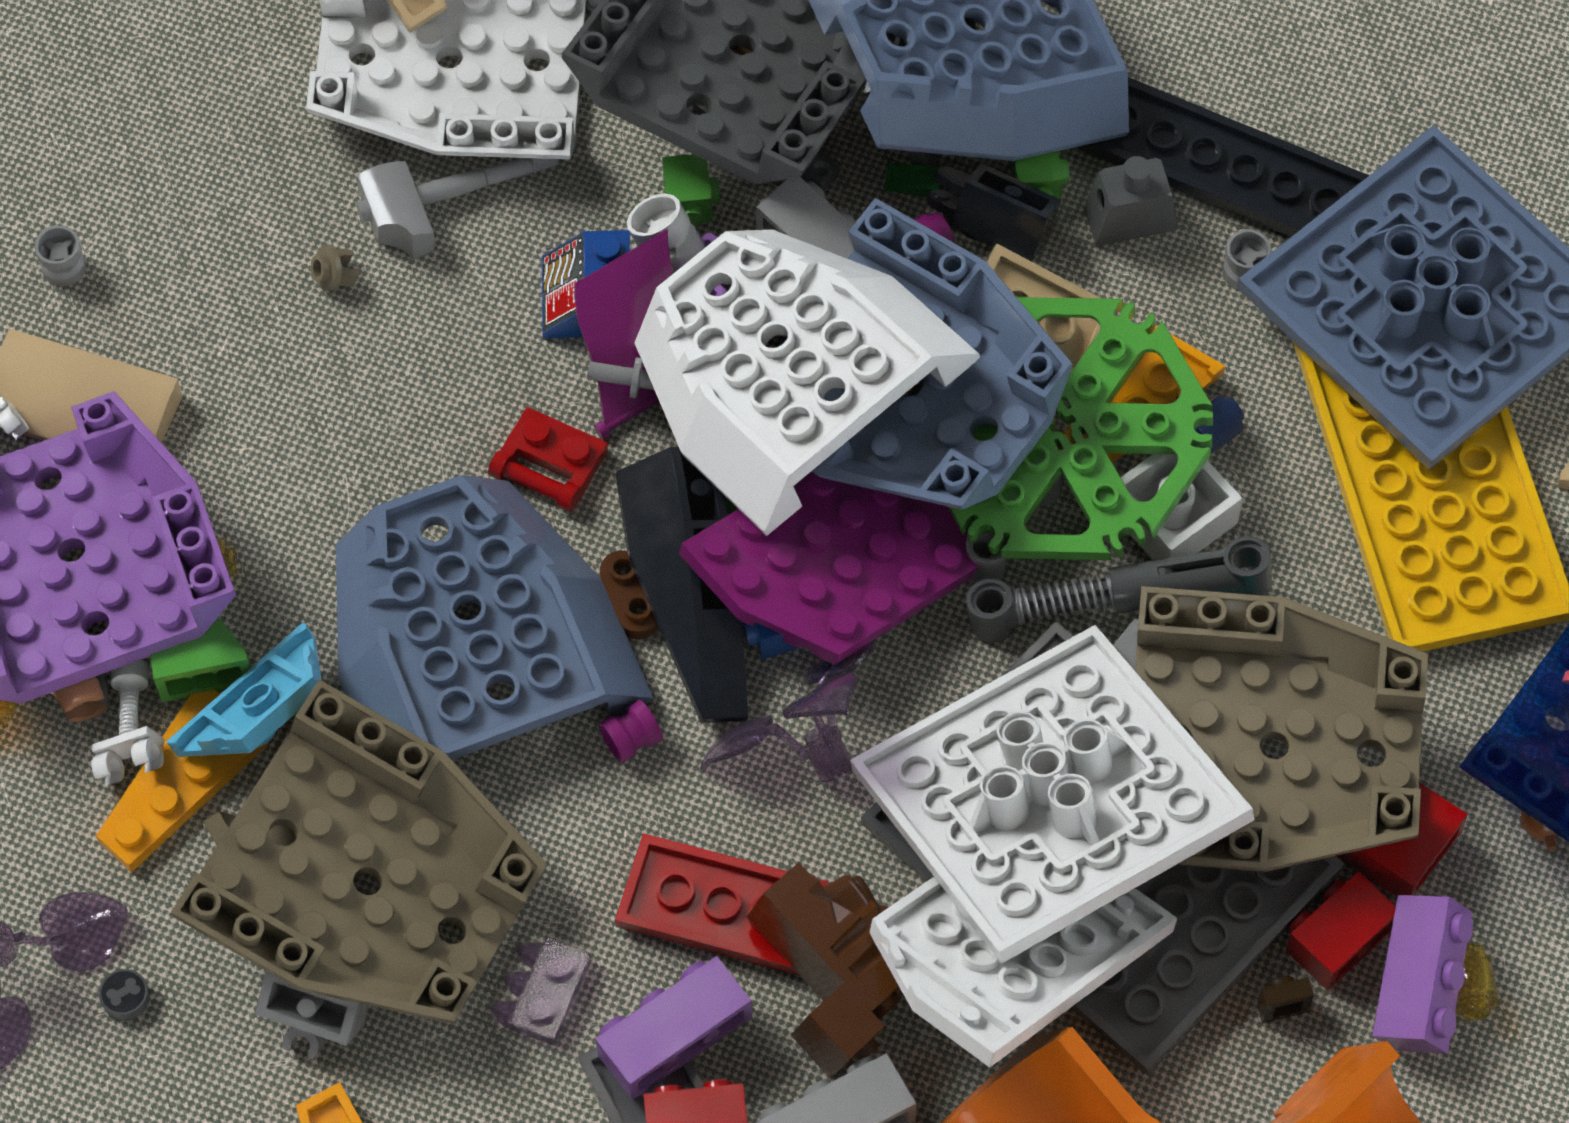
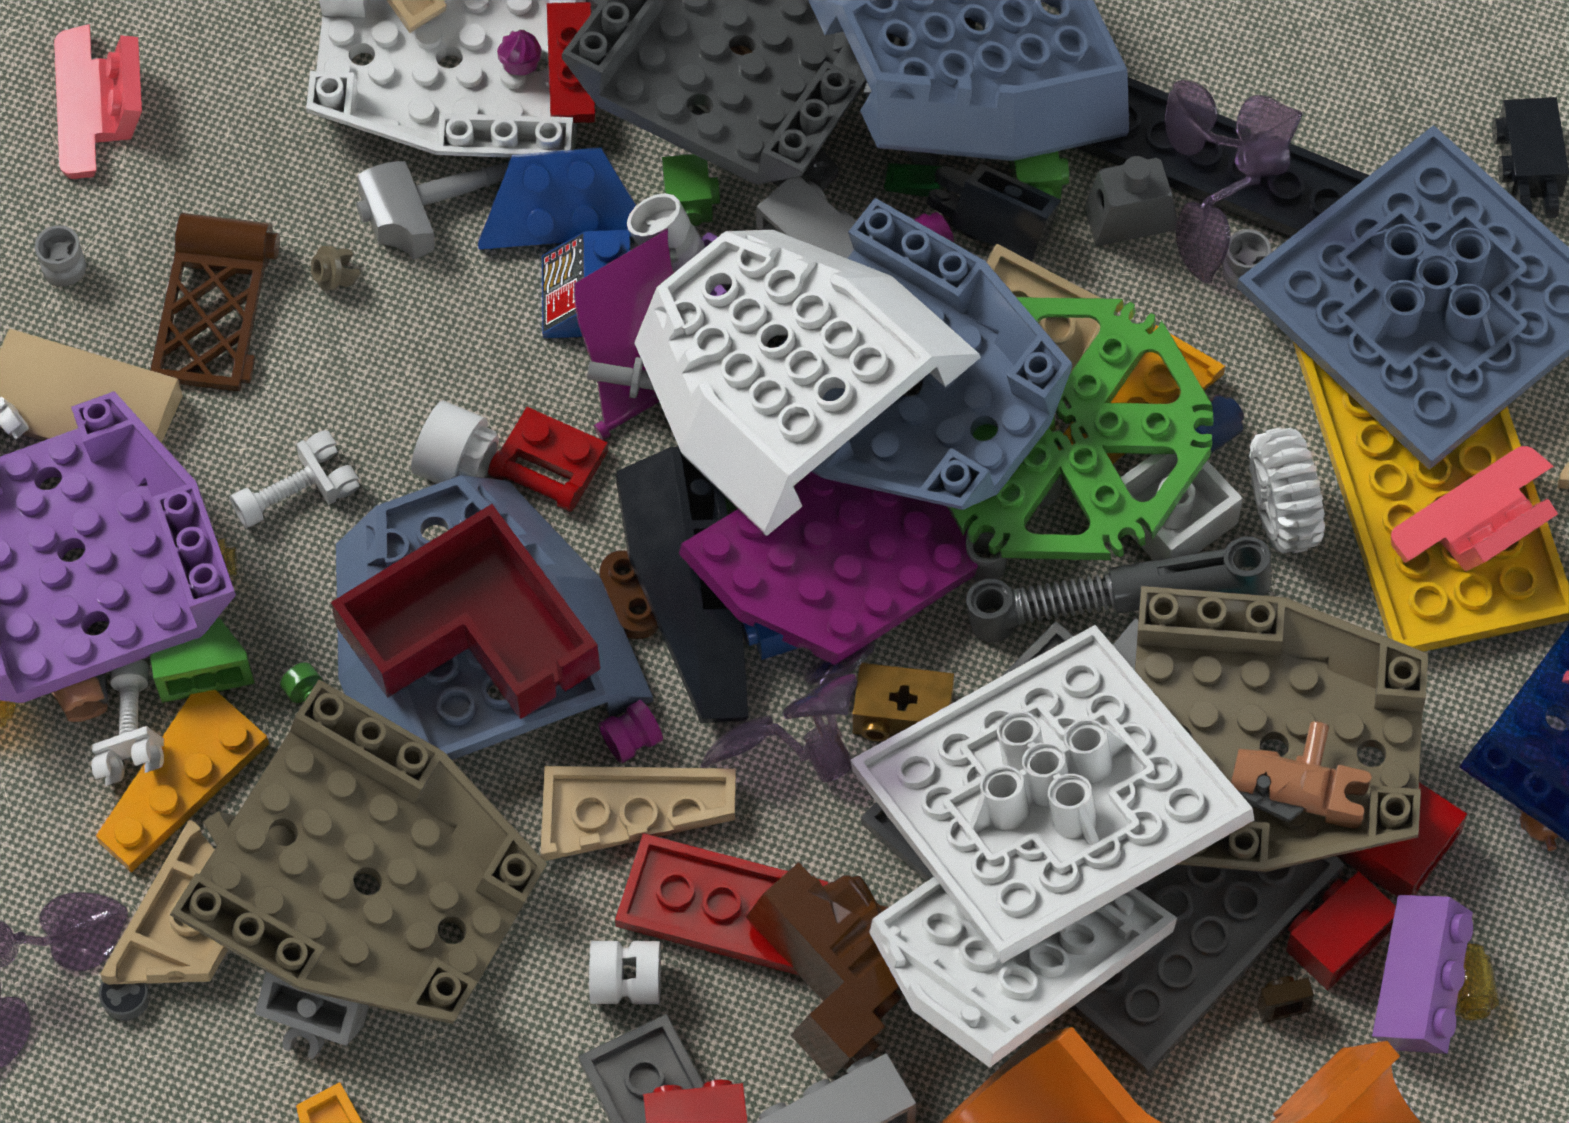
medium azure wing [166,623,322,757] -> none
plate [490,937,592,1046] -> none
medium lavender brick [595,956,752,1101] -> none
none -> coral plate [54,24,142,179]
none -> tan wing [100,820,228,985]
none -> reddish brown piece [150,213,280,392]
none -> white bar [230,430,360,529]
none -> dark red piece [330,504,601,719]
none -> white piece [411,400,499,484]
none -> blue wing [478,148,636,250]
none -> magenta plate [497,29,542,75]
none -> tan wing [540,766,736,861]
none -> red plate [546,2,595,123]
none -> white wheel [589,941,661,1004]
none -> pearl gold brick [853,663,954,741]
none -> clear purple plant [1165,80,1303,283]
none -> nougat piece [1231,721,1372,829]
none -> white gear [1248,427,1325,554]
none -> coral plate [1391,446,1558,572]
none -> black hinge [1492,97,1569,218]

